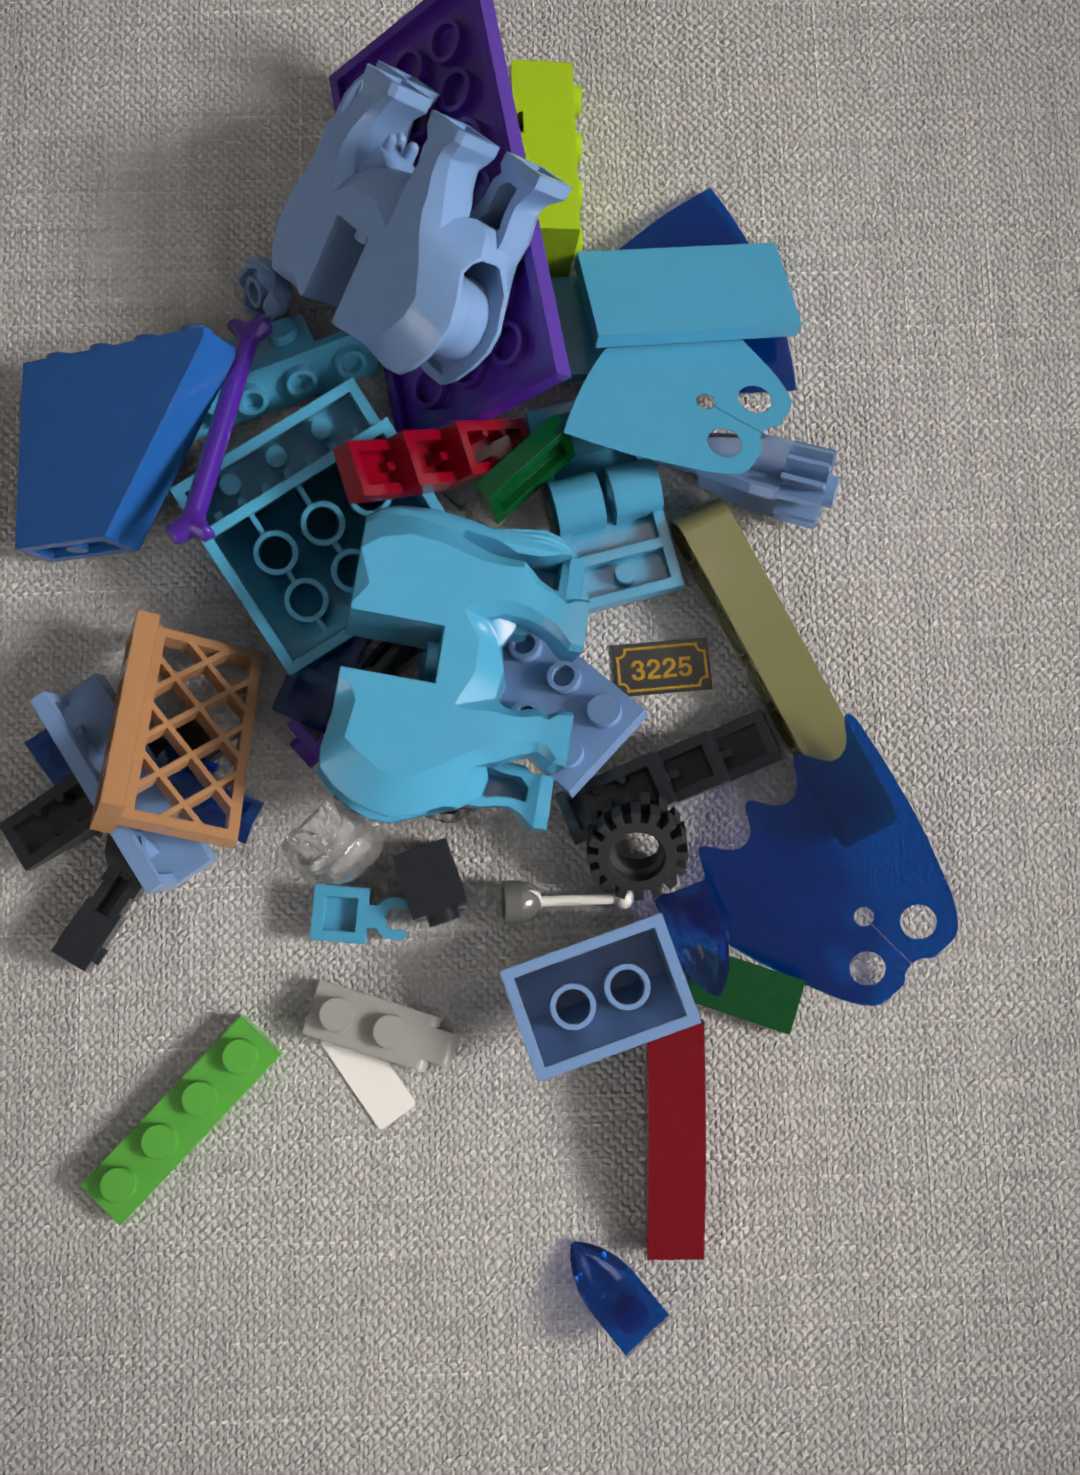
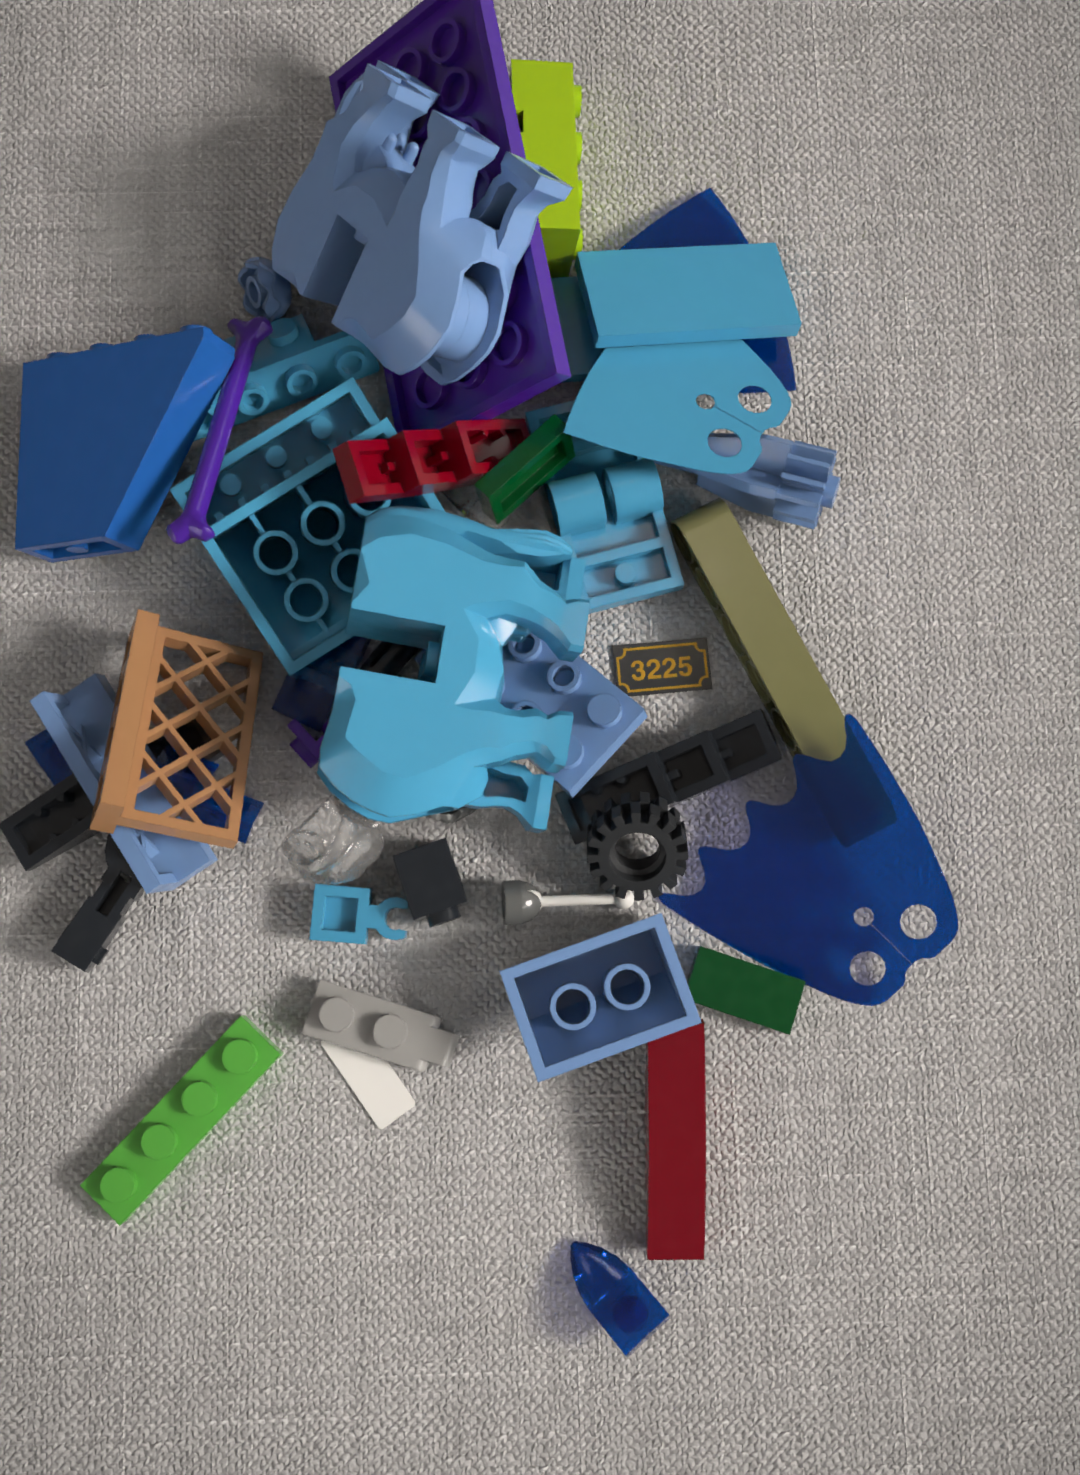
clear blue plate [654,879,730,997] -> none

